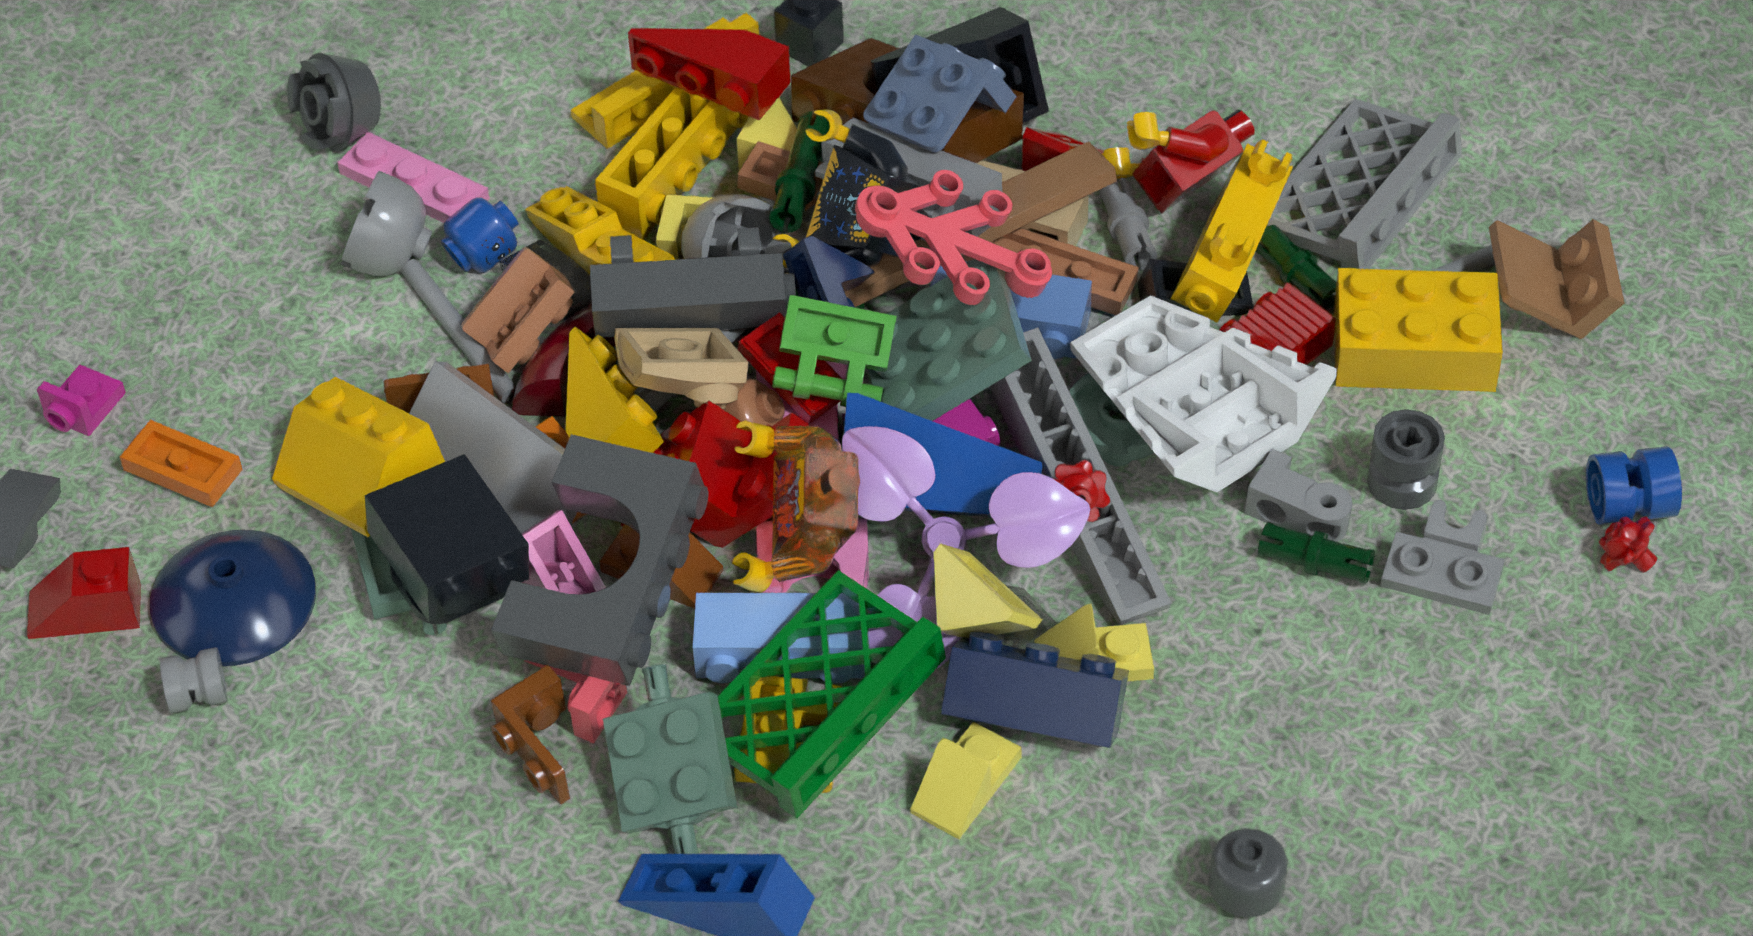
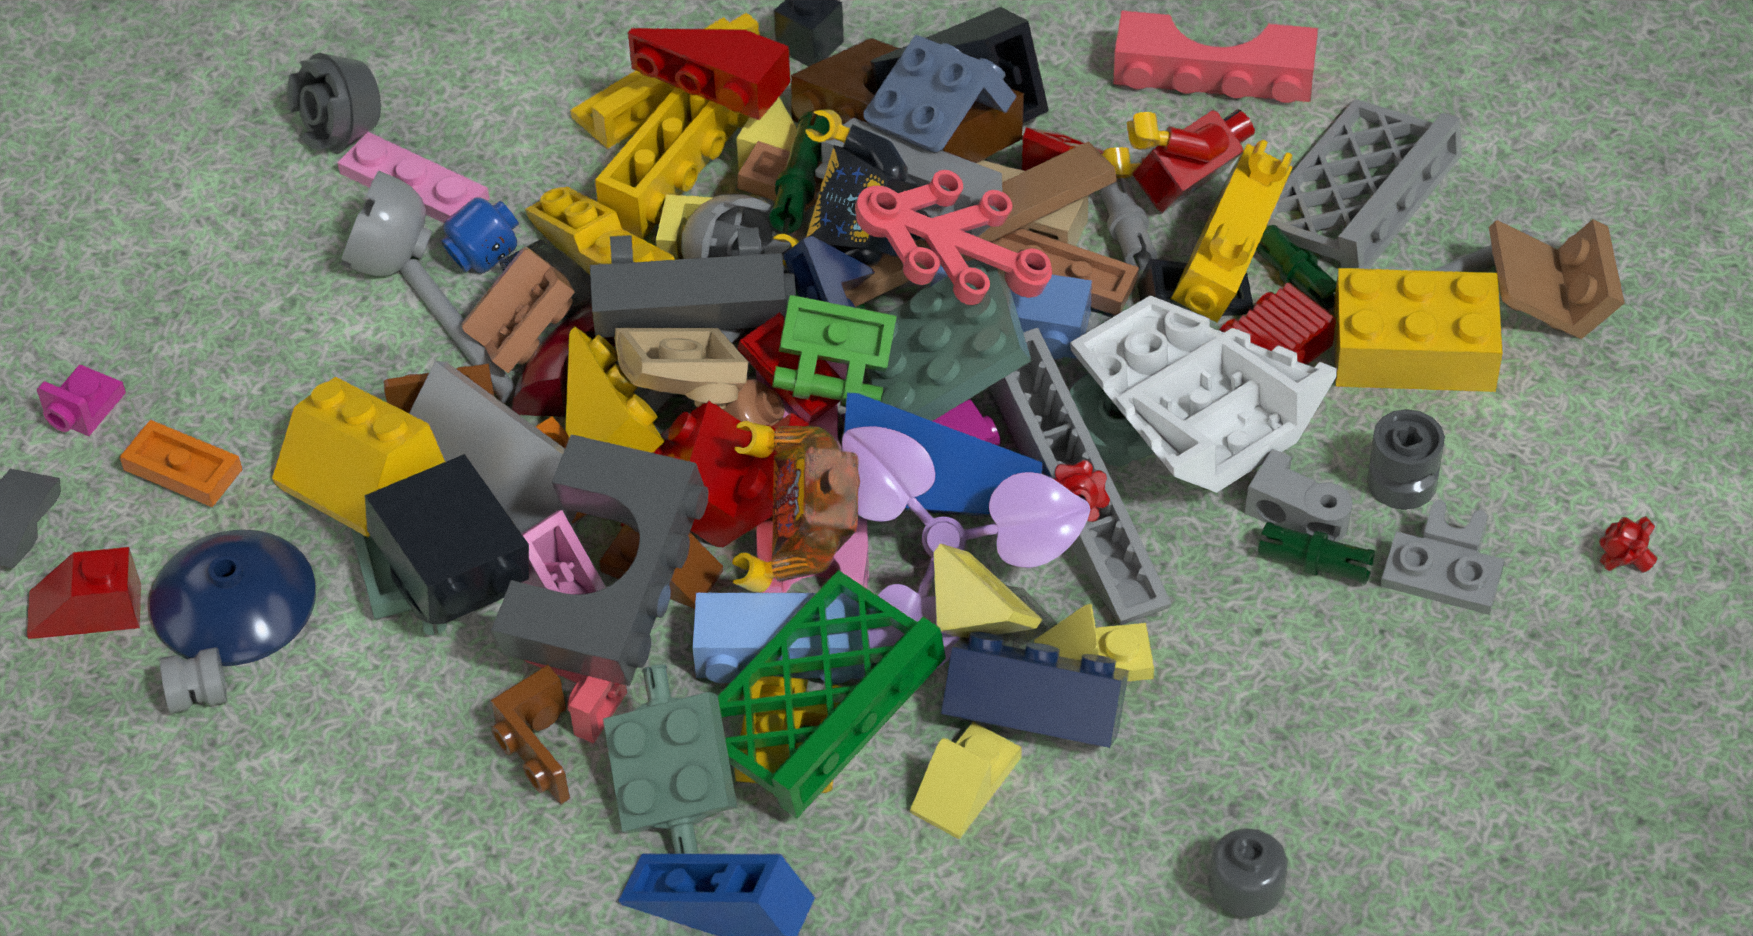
blue wheel [1586,446,1682,525] -> none
none -> coral arch [1113,10,1318,103]

